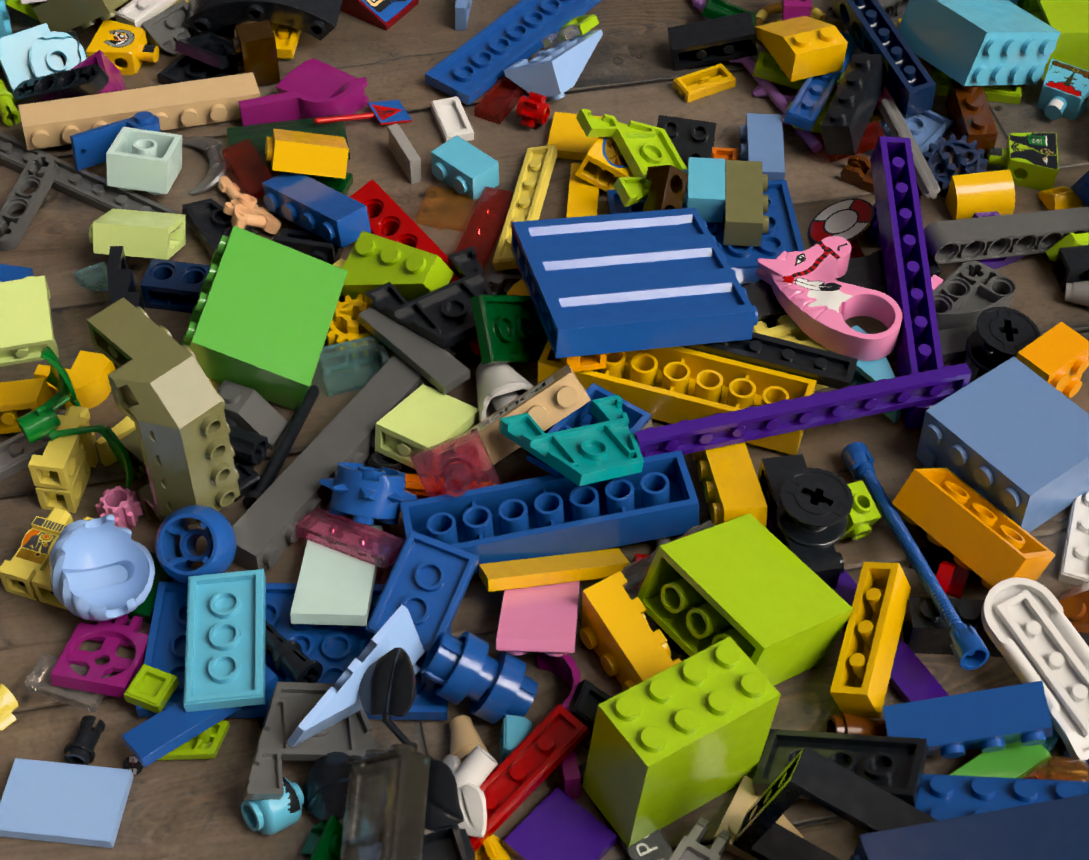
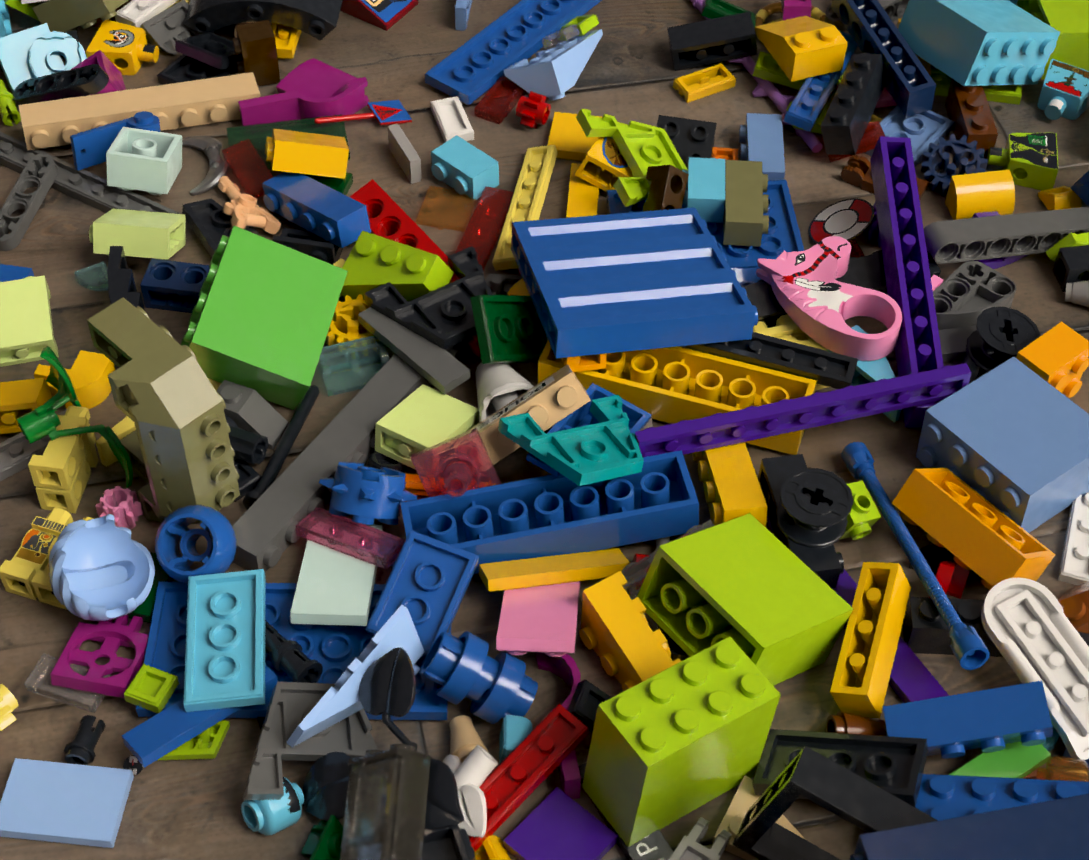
light grey axle [878,98,940,199] -> none

